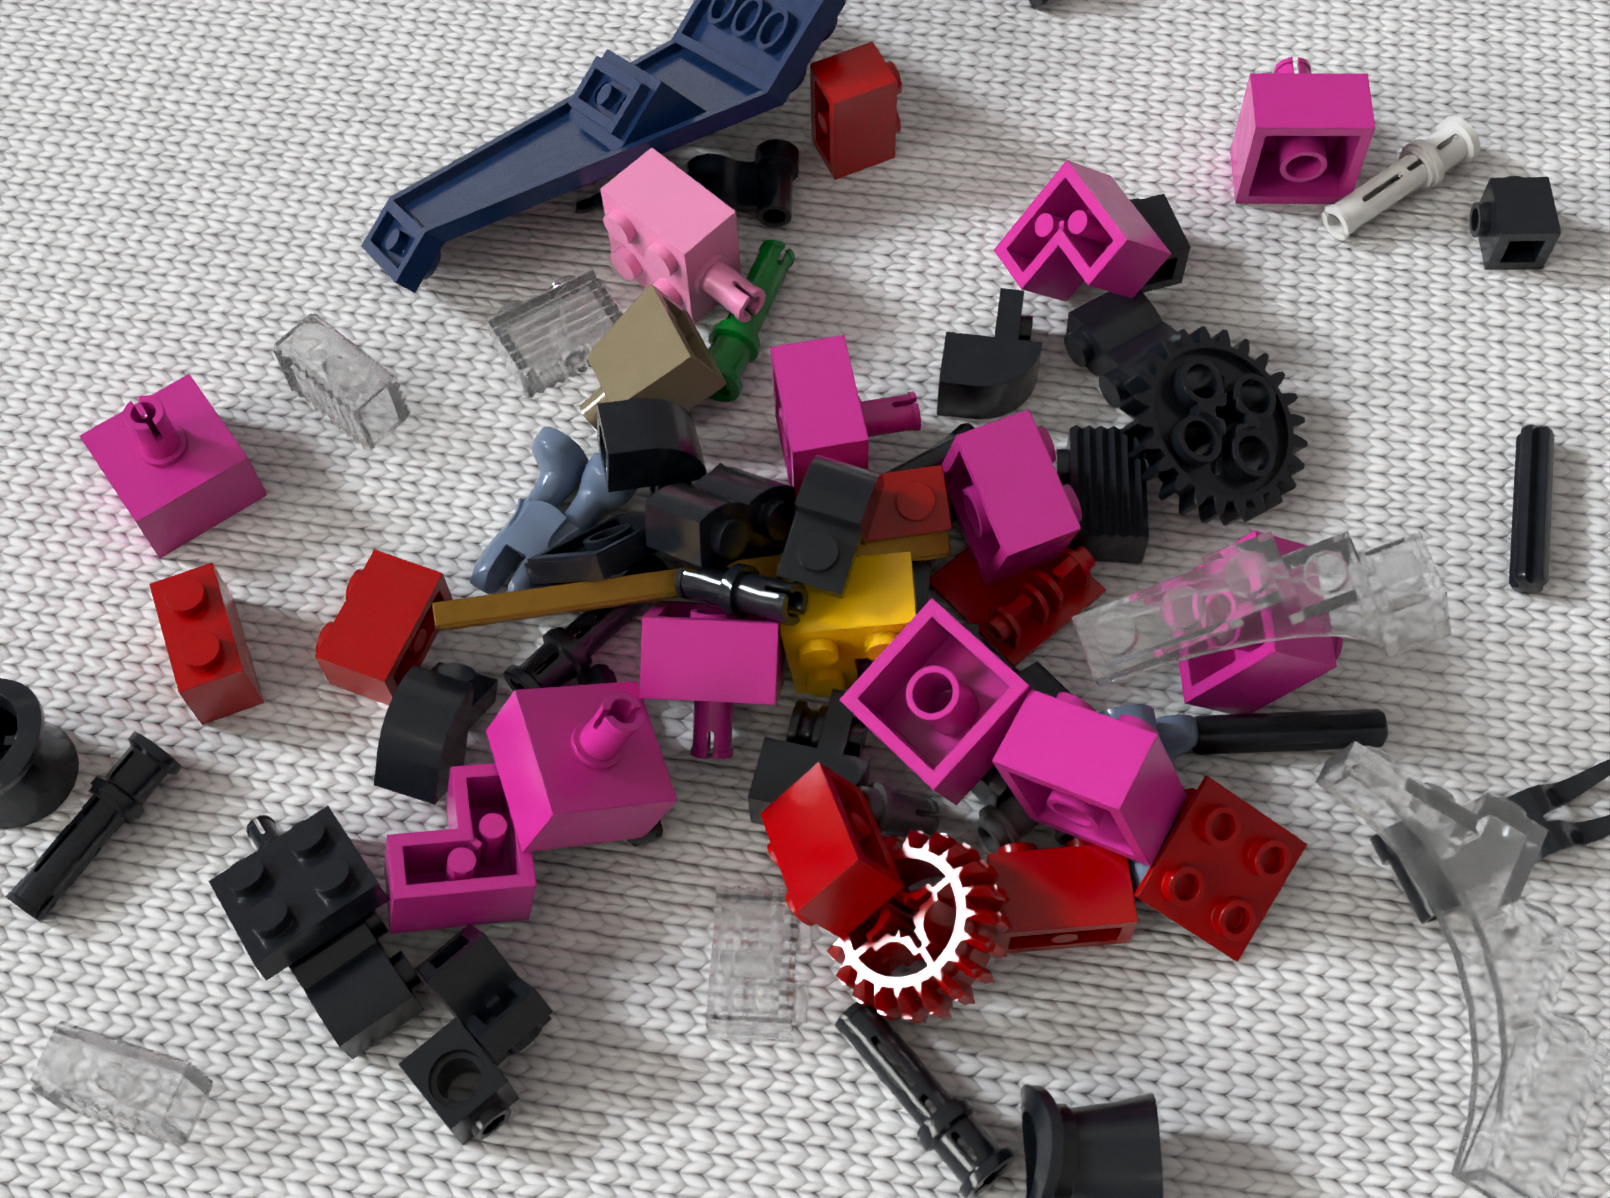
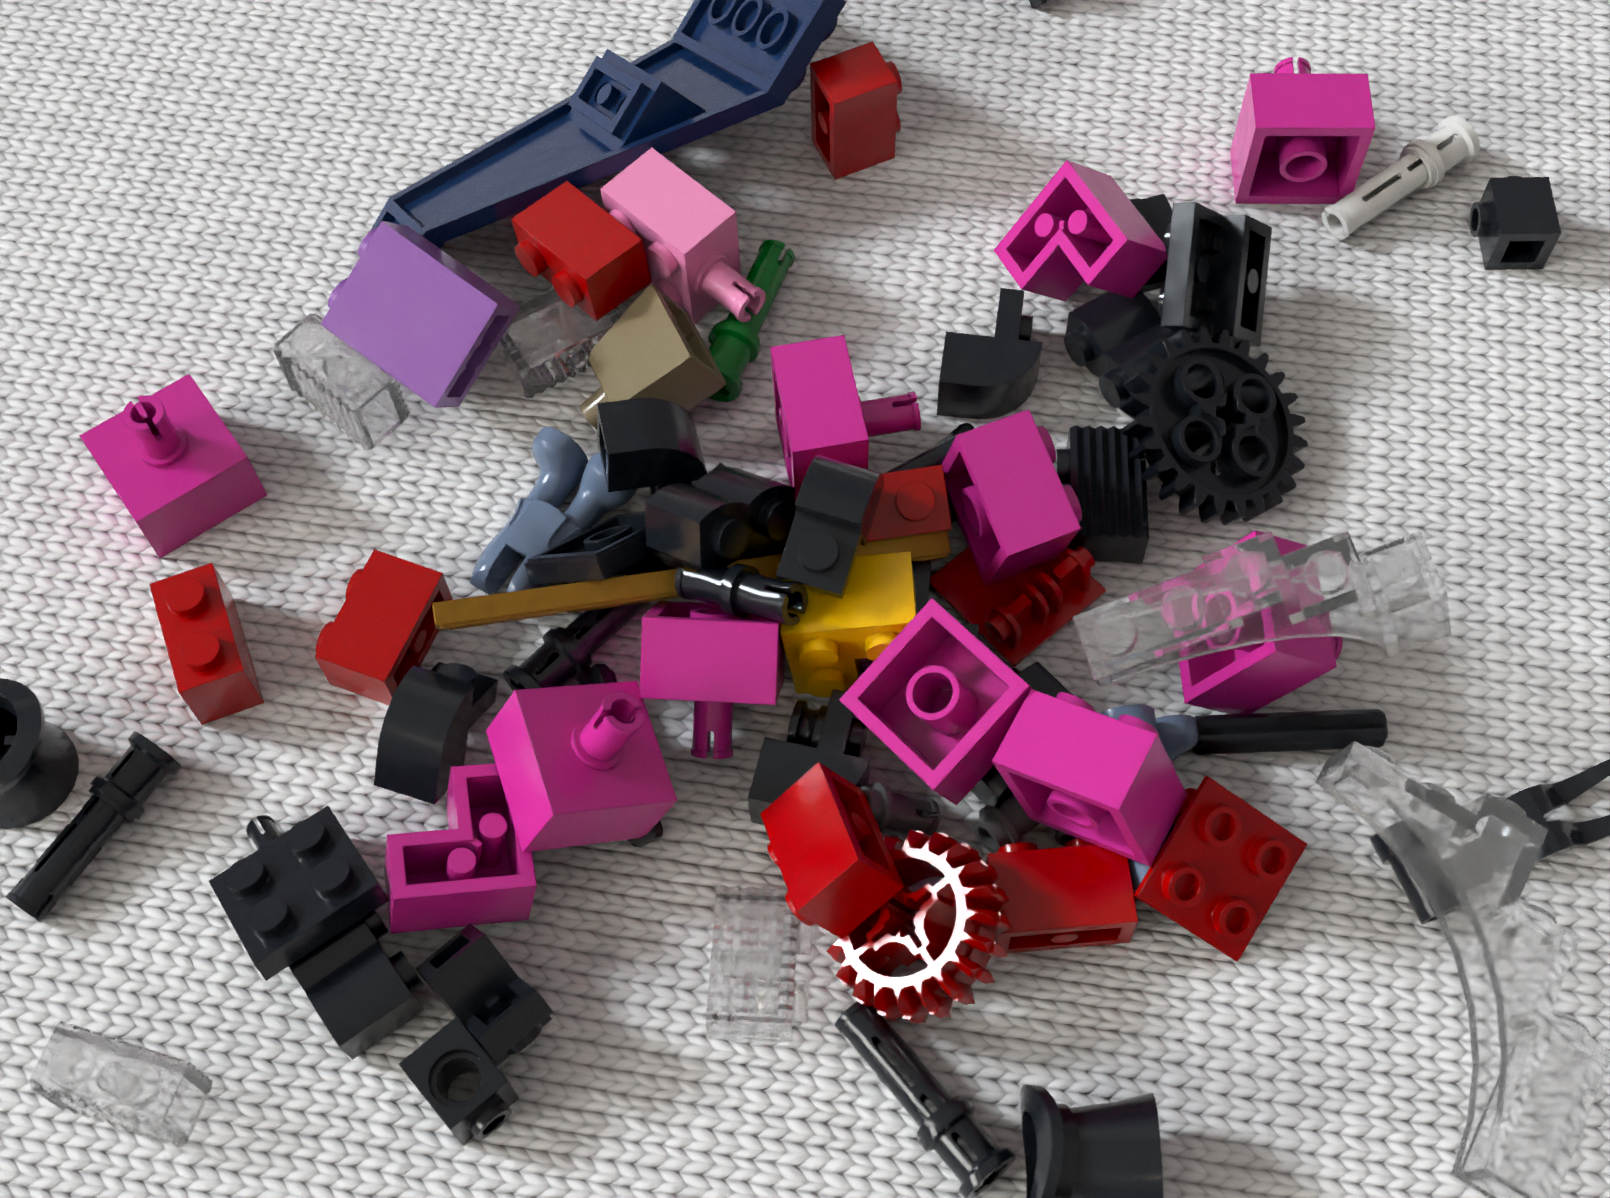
black flag [575,139,800,227] -> none
black axle [1509,424,1555,594] -> none
none -> medium lavender brick [320,221,521,408]
none -> red brick [511,181,652,321]
none -> black plate [1158,202,1272,347]

